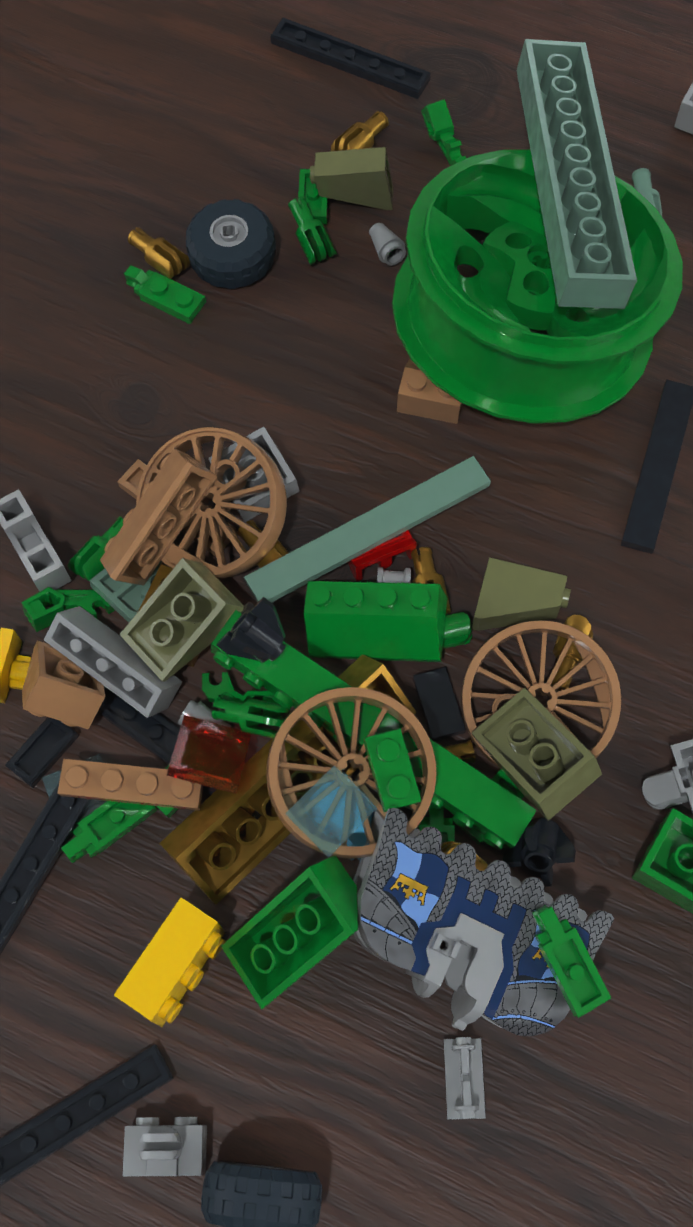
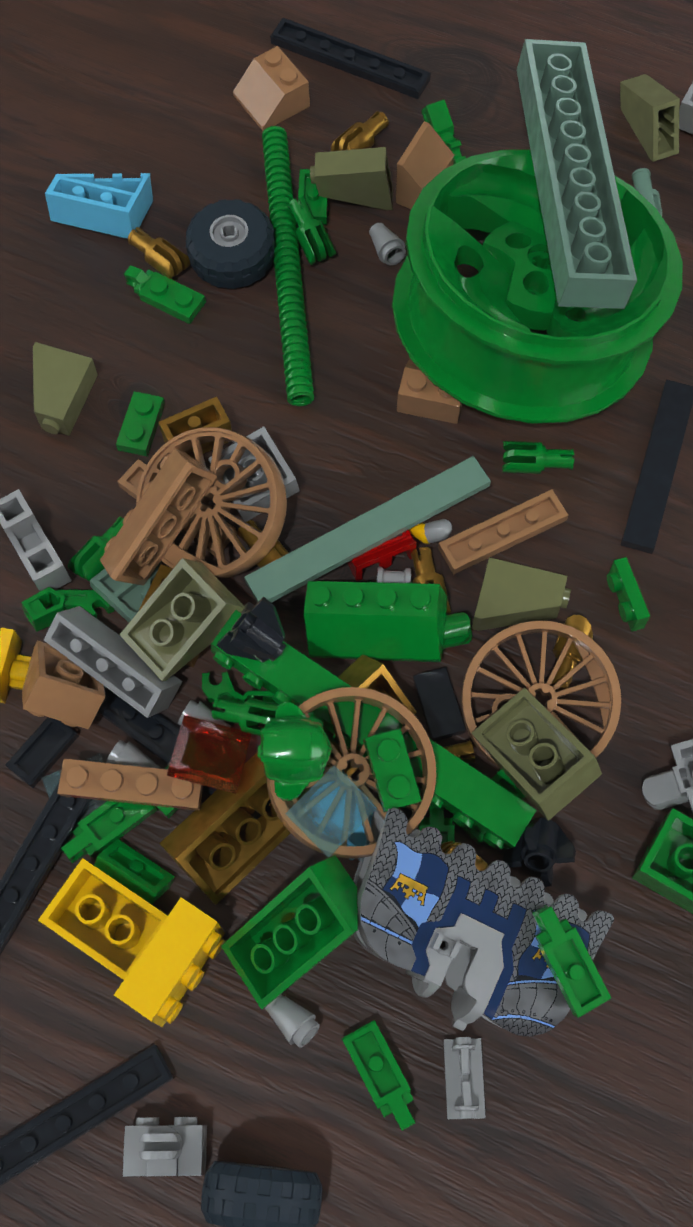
none -> olive slope [33,342,98,436]
none -> yellow brick [38,858,168,980]
none -> medium azure wedge [45,173,153,239]
none -> green plate [94,839,175,904]
none -> light grey cone [106,740,160,768]
none -> green plate [116,391,165,457]
none -> pearl gold brick [159,396,232,458]
none -> medium nougat slope [233,46,310,131]
none -> green piece [257,702,332,801]
none -> green piece [262,126,314,406]
none -> light grey cone [265,994,320,1048]
none -> green hinge [341,1020,415,1131]
none -> medium nougat slope [396,121,454,209]
none -> light grey arm [409,519,452,544]
none -> medium nougat plate [438,489,568,575]
none -> green arm [502,441,574,474]
none -> green plate [607,557,650,632]
none -> olive slope [620,74,680,162]

